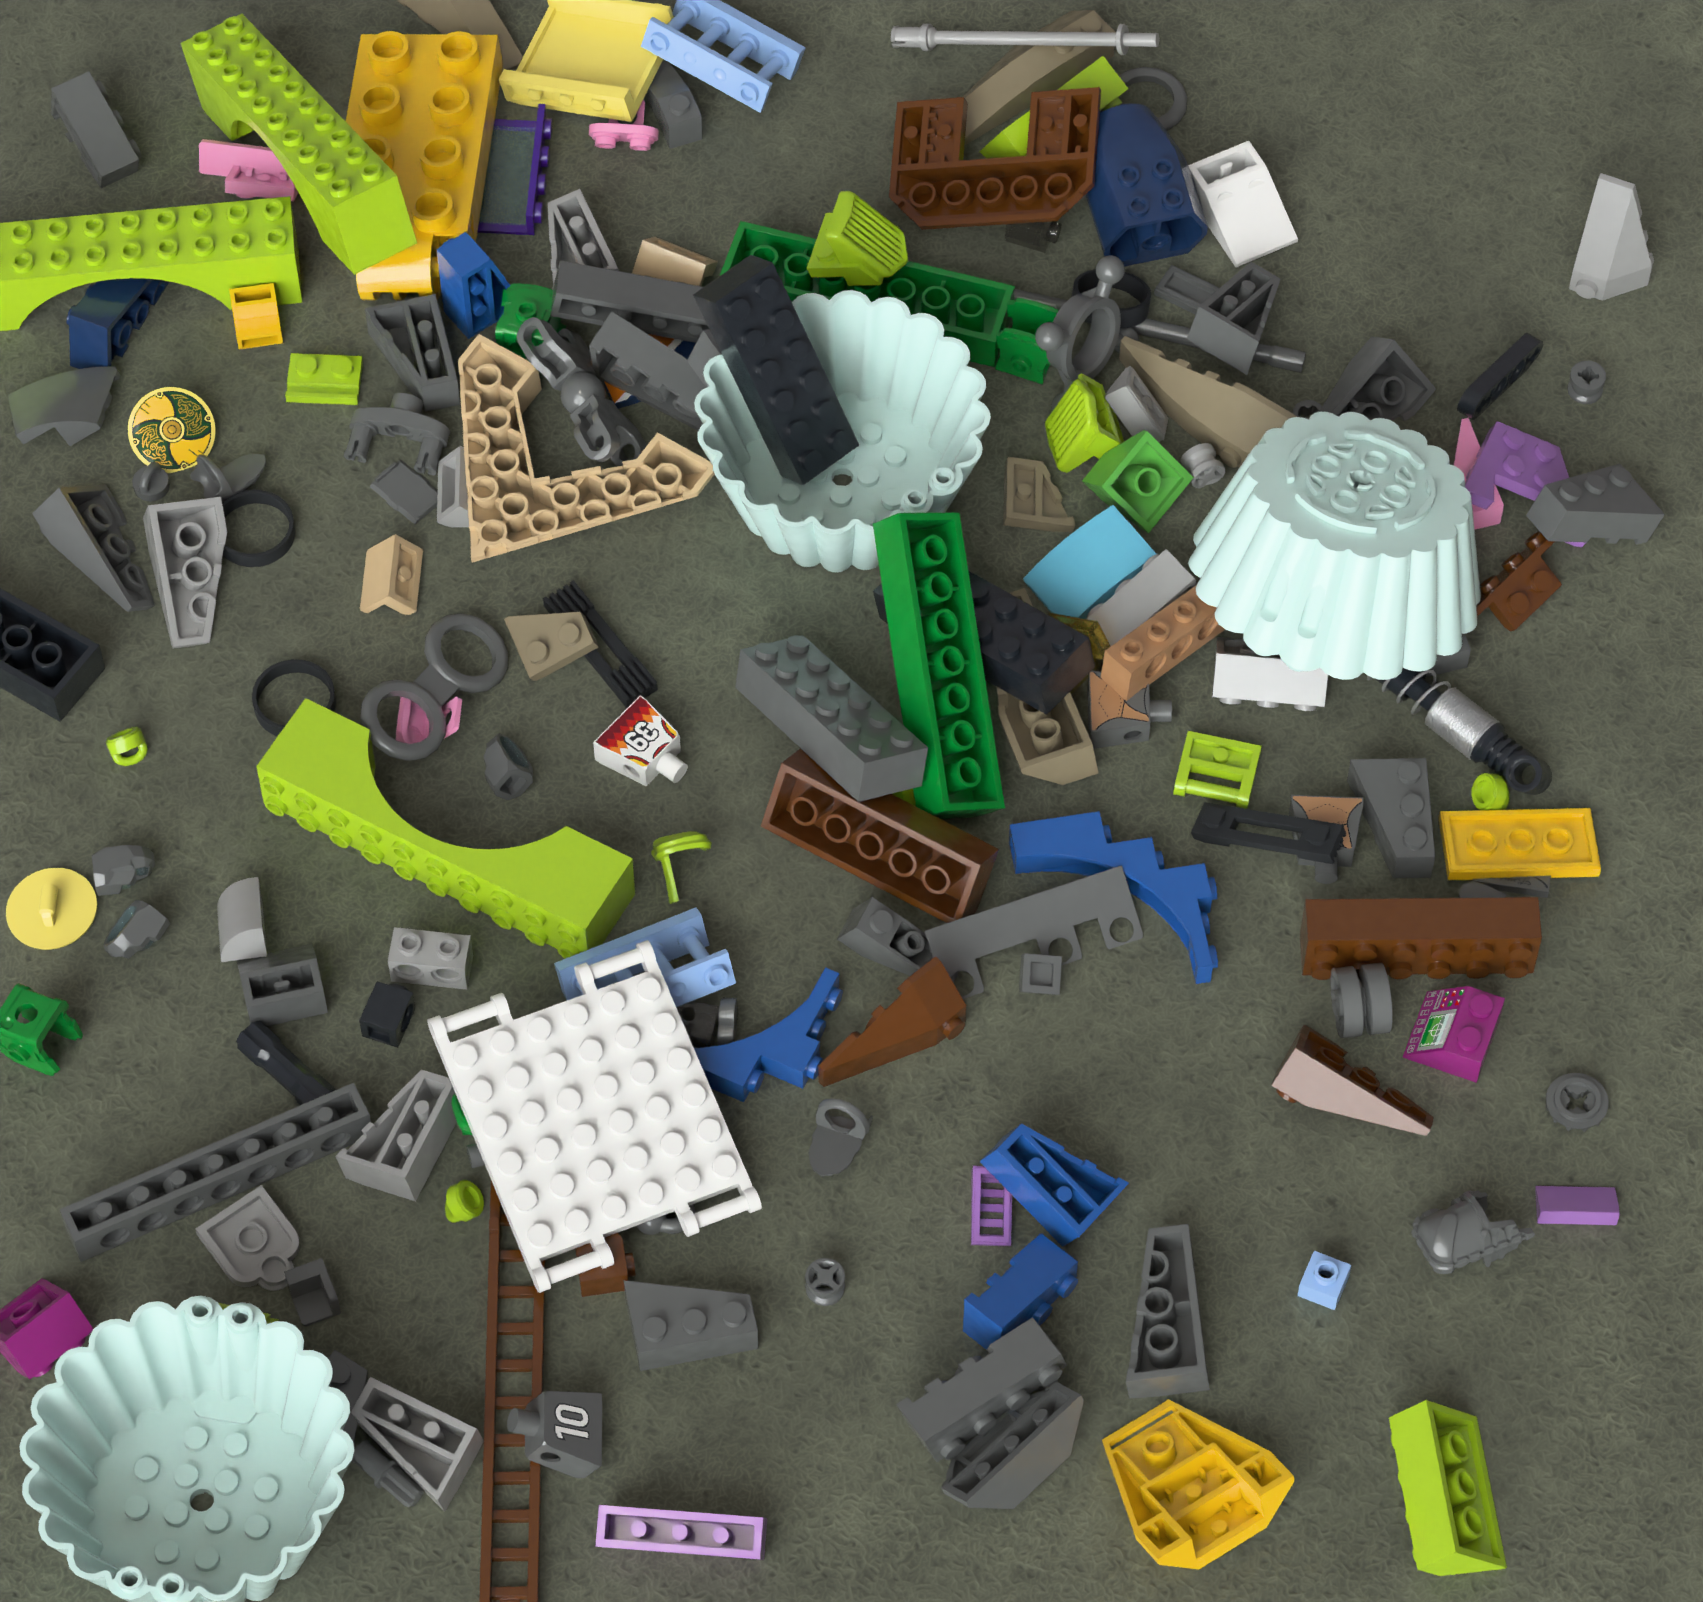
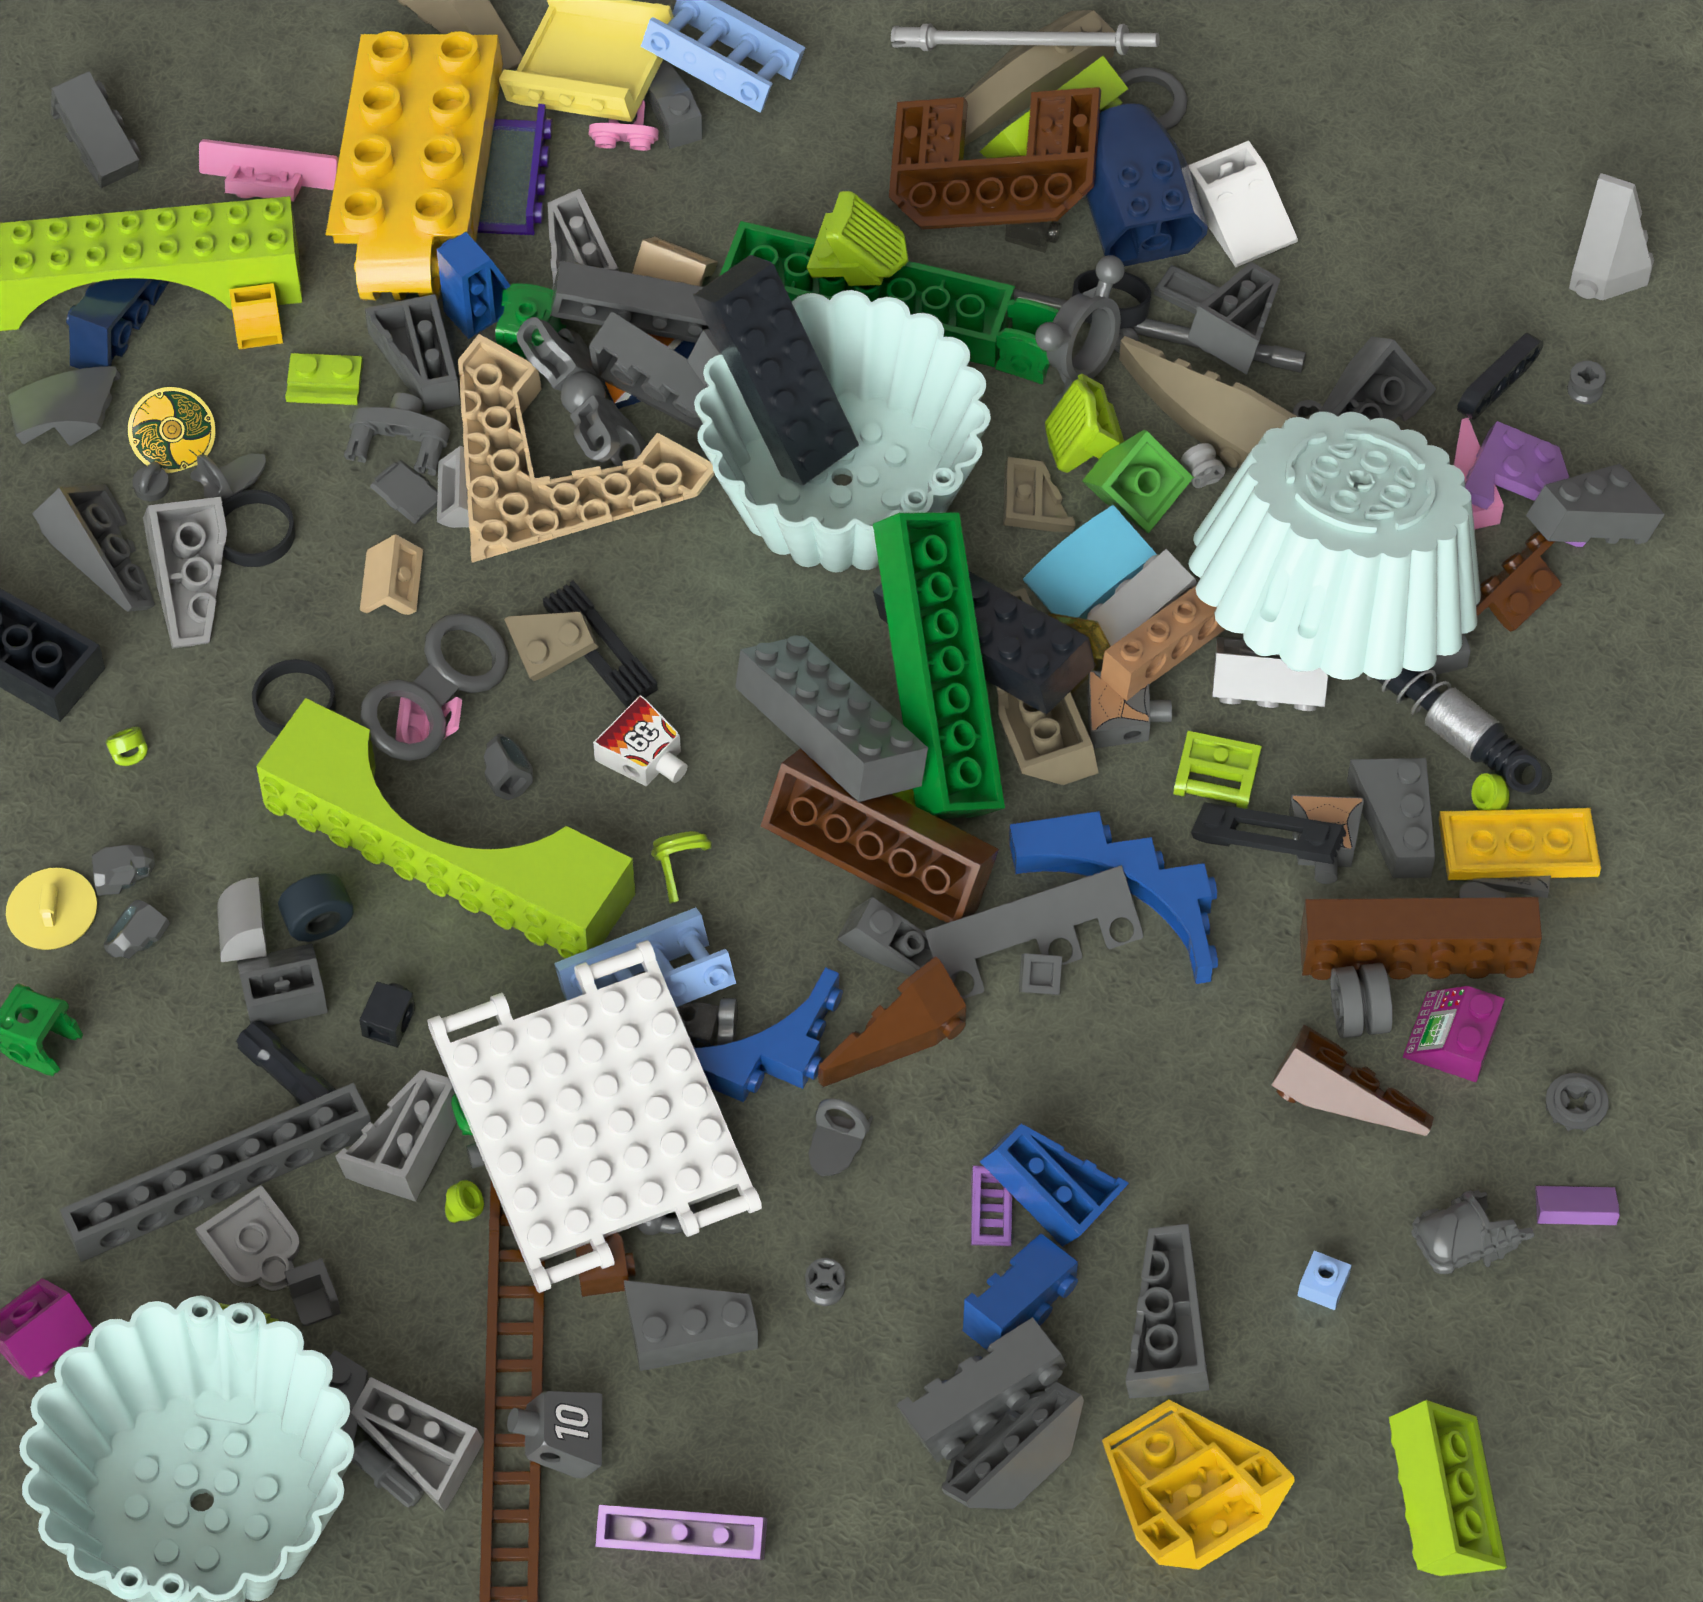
lime arch [181,13,417,275] -> none
light grey brick [388,927,473,990] -> none
light grey slope [1105,366,1169,442] -> none
none -> black wheel [278,873,354,942]

